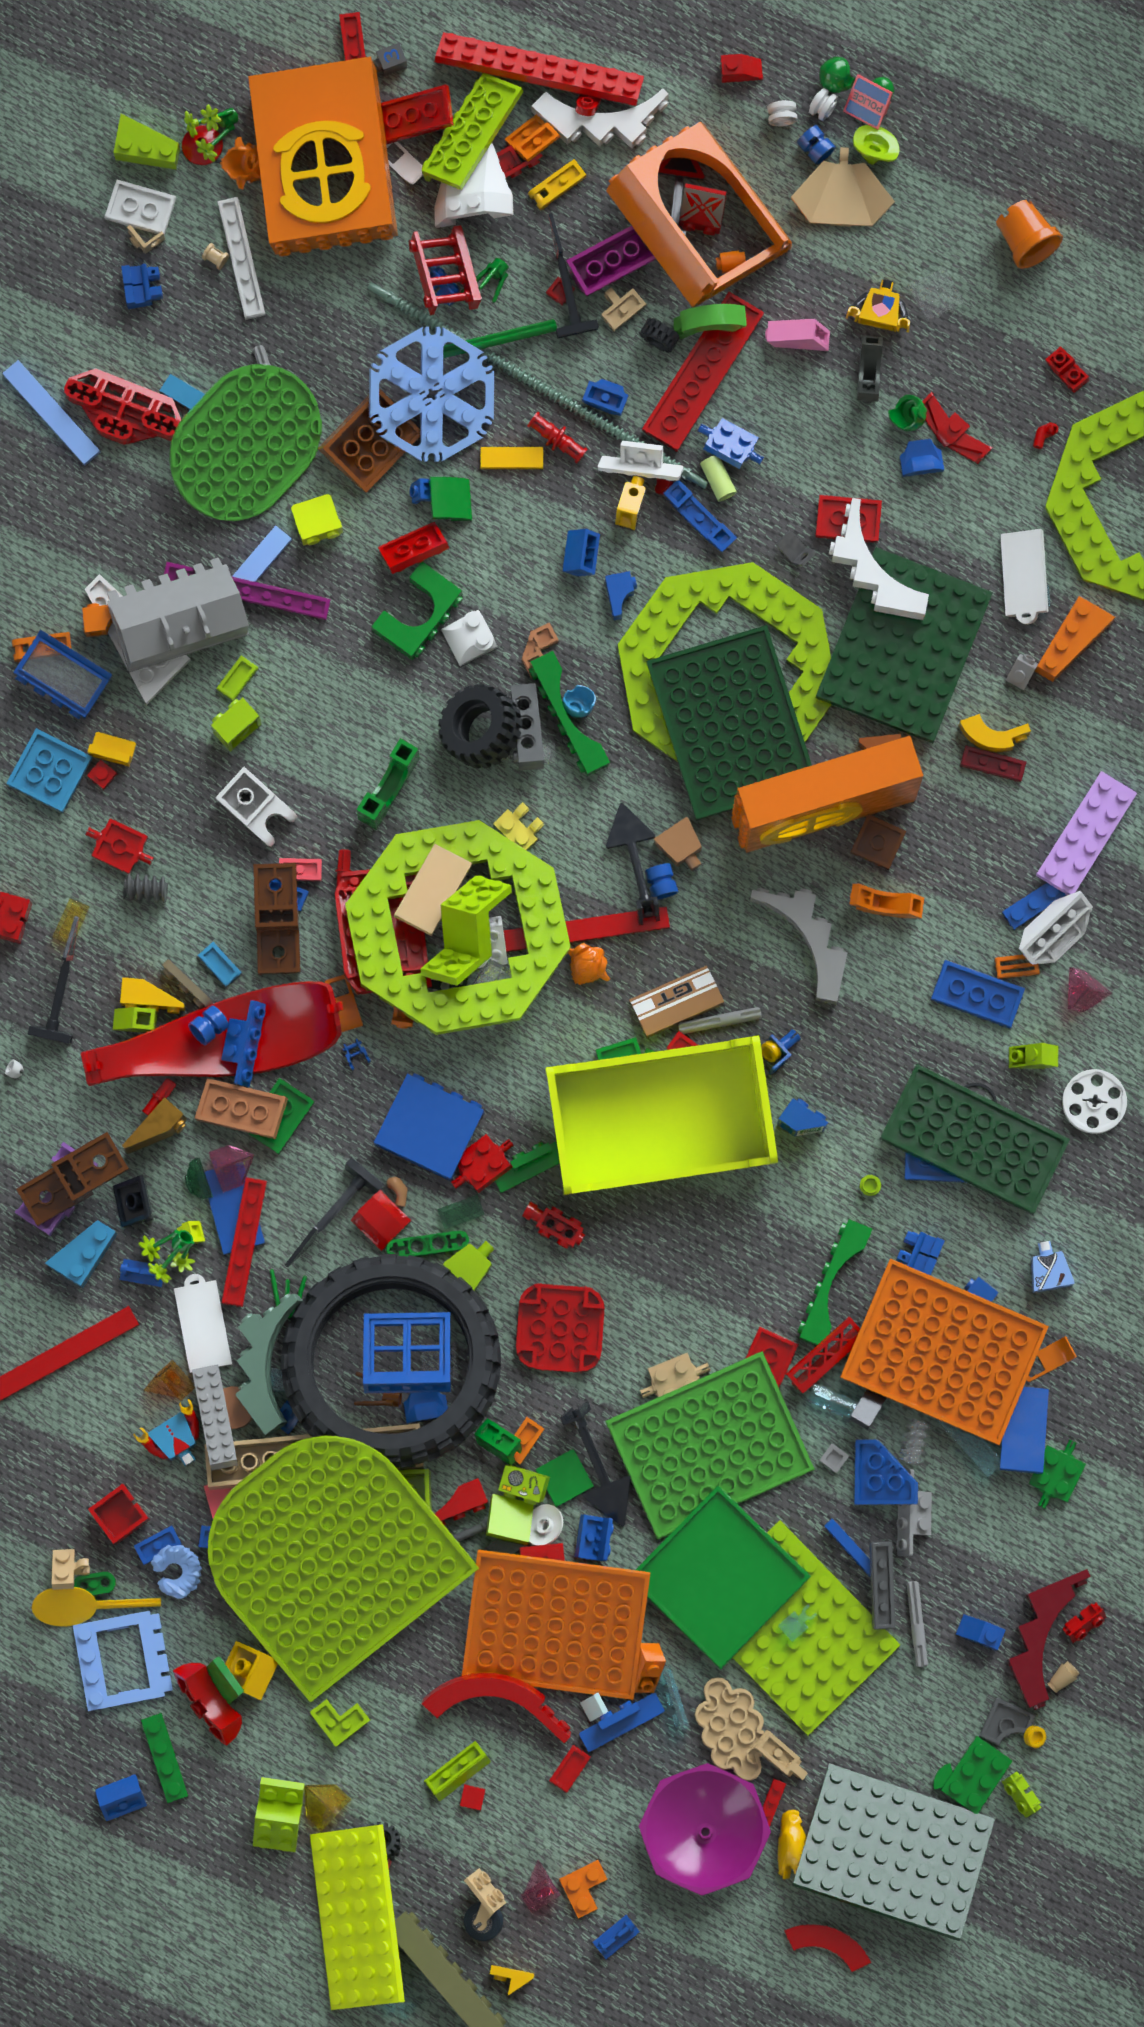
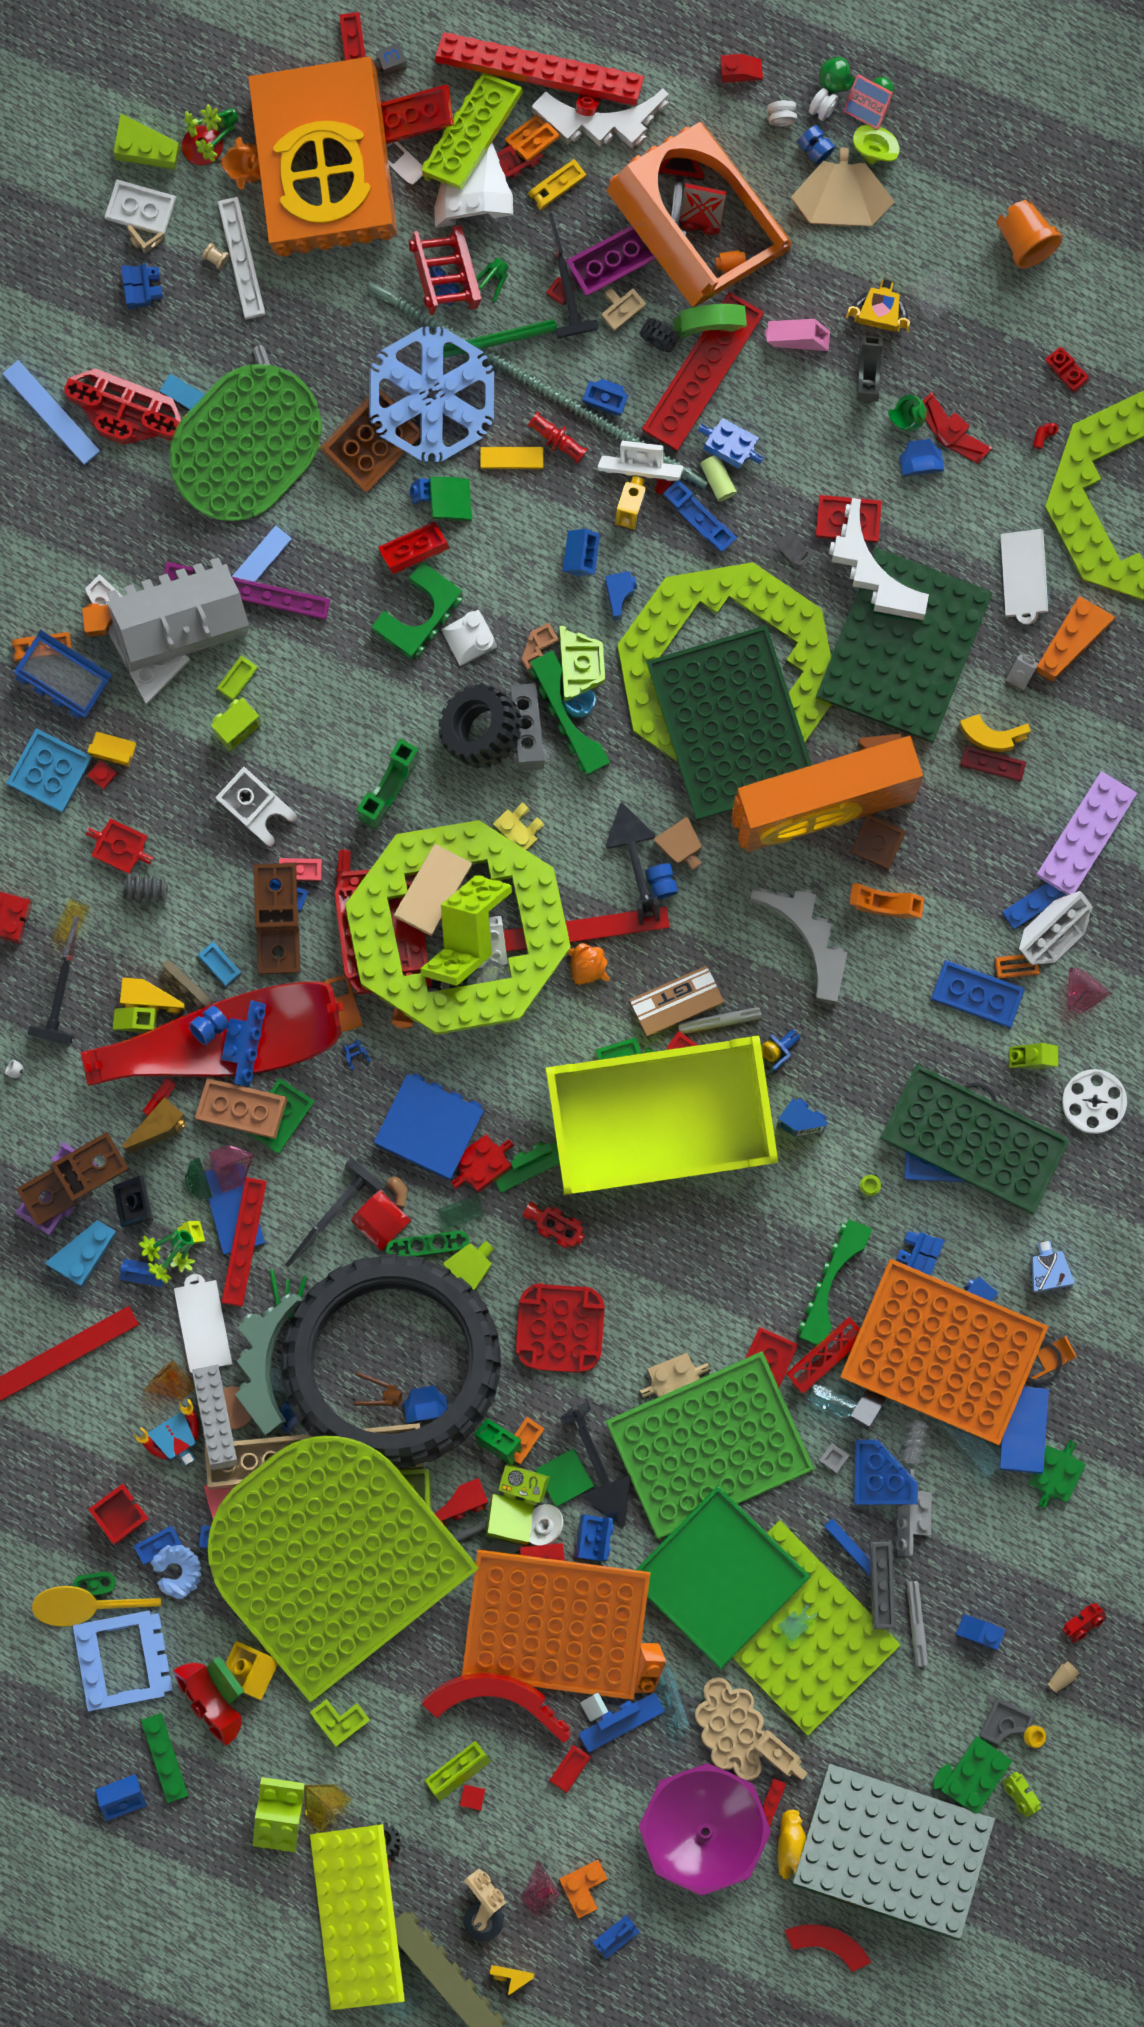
tan plate [52,1549,90,1590] -> none
neon yellow bracket [291,494,343,546] -> none
blue window [363,1312,451,1393] -> none
dark red arch [1007,1569,1091,1710] -> none
none -> wing [559,626,605,701]
none -> black piece [1027,1341,1062,1384]

